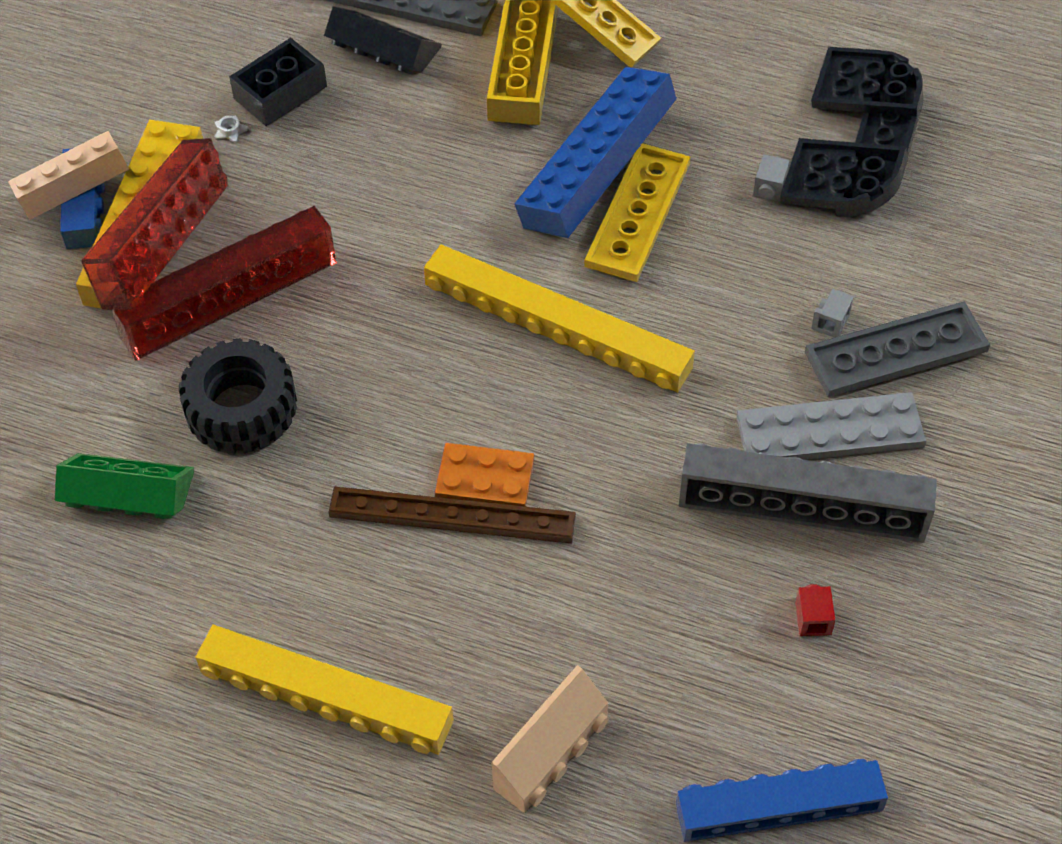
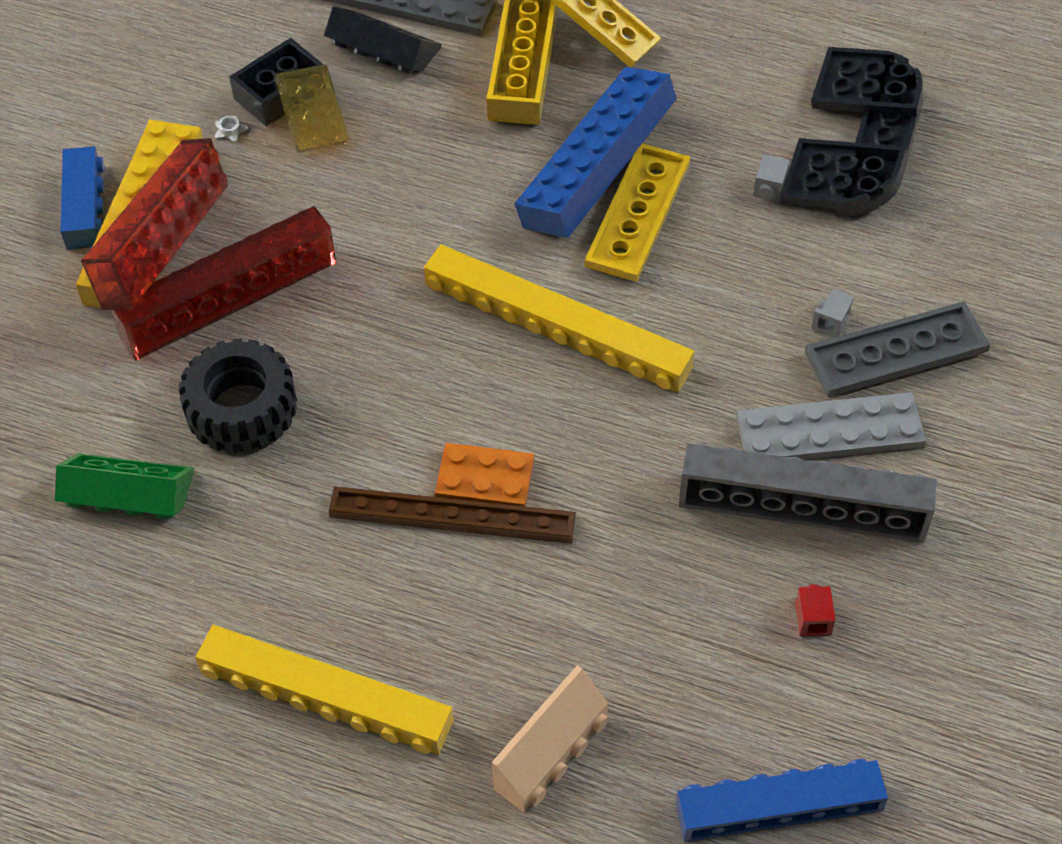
light nougat slope [8,131,129,220] -> none
none -> clear yellow plate [274,64,349,153]

